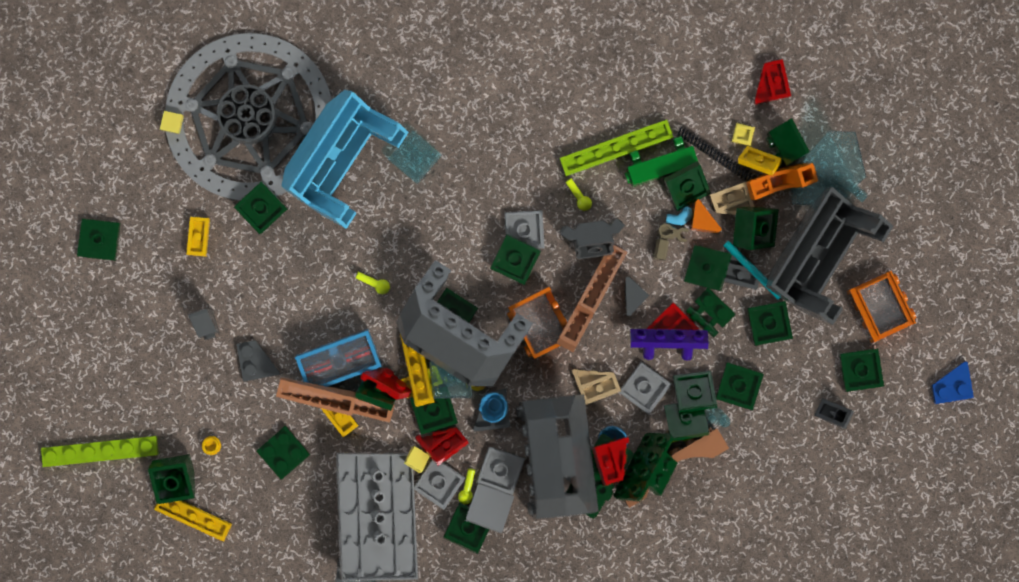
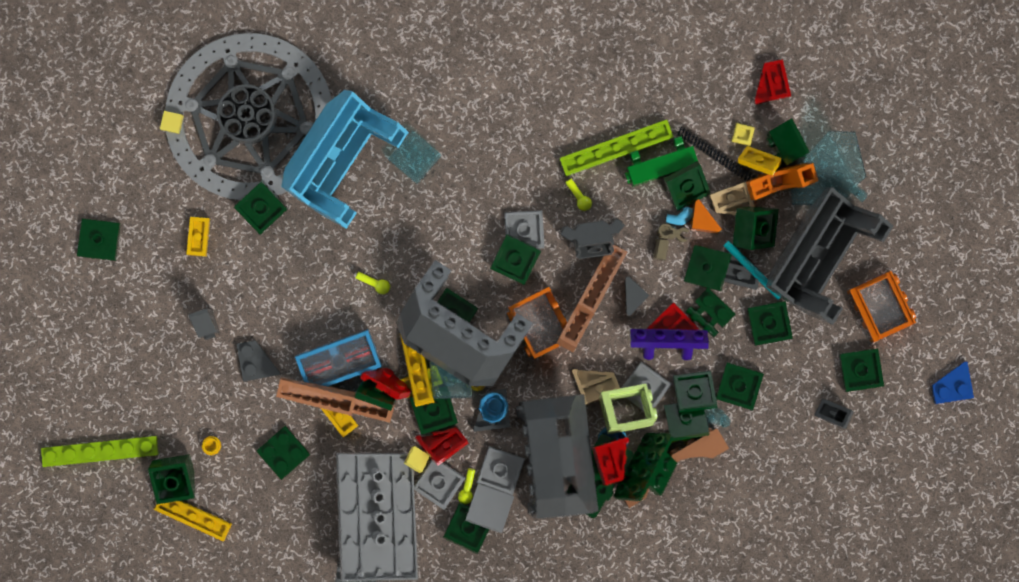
none -> yellowish green window [599,384,657,434]

